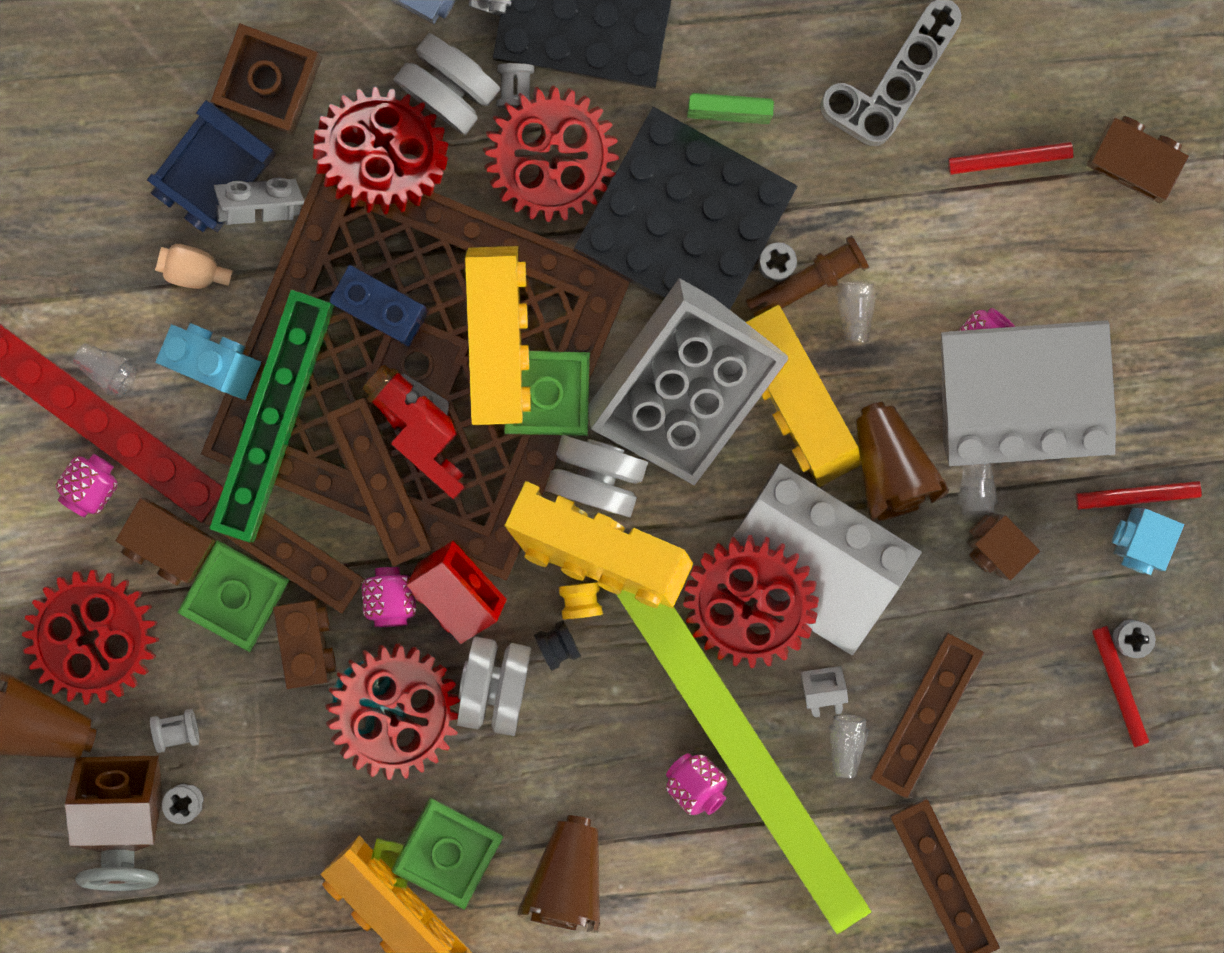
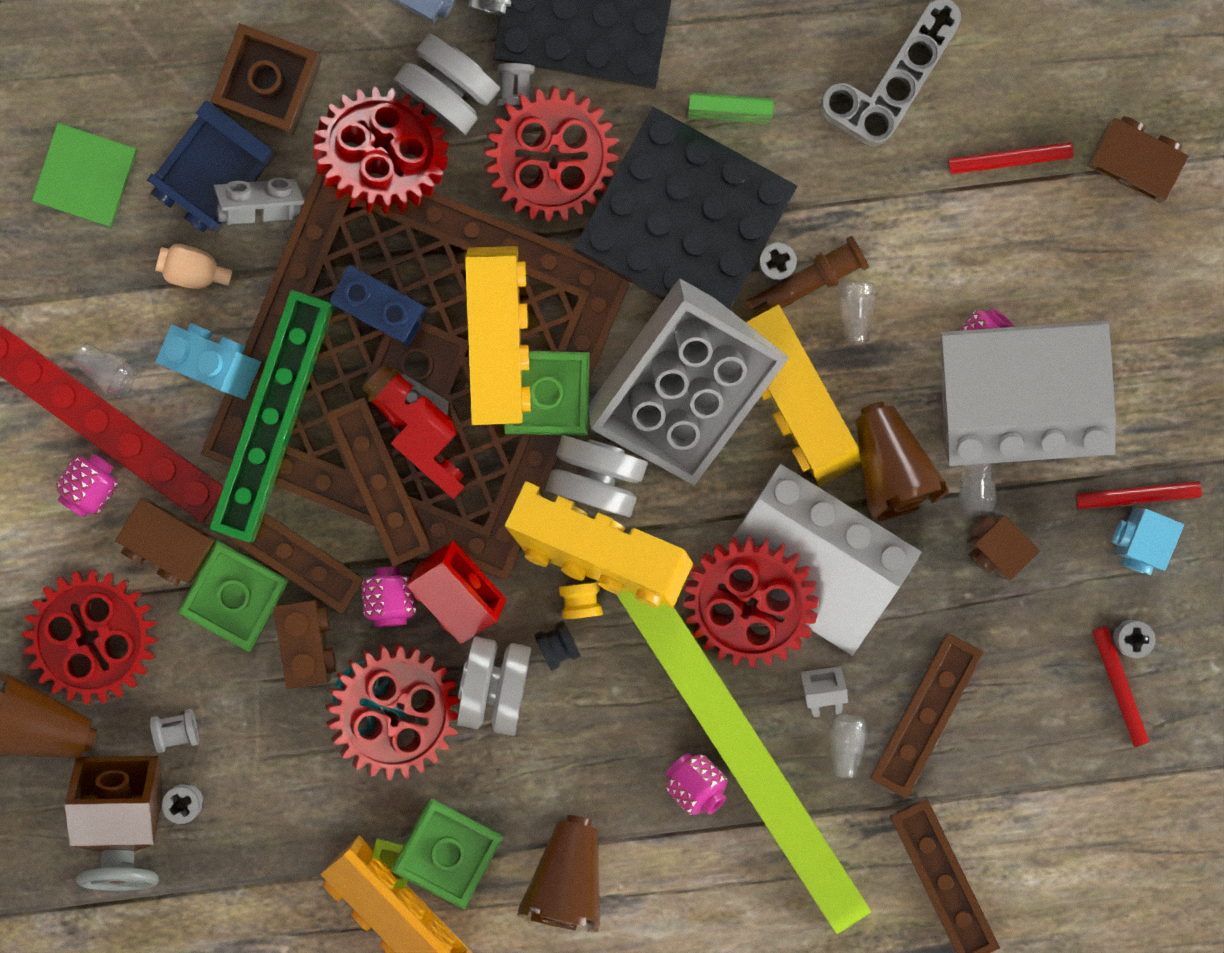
none -> bright green tile [32,123,138,228]

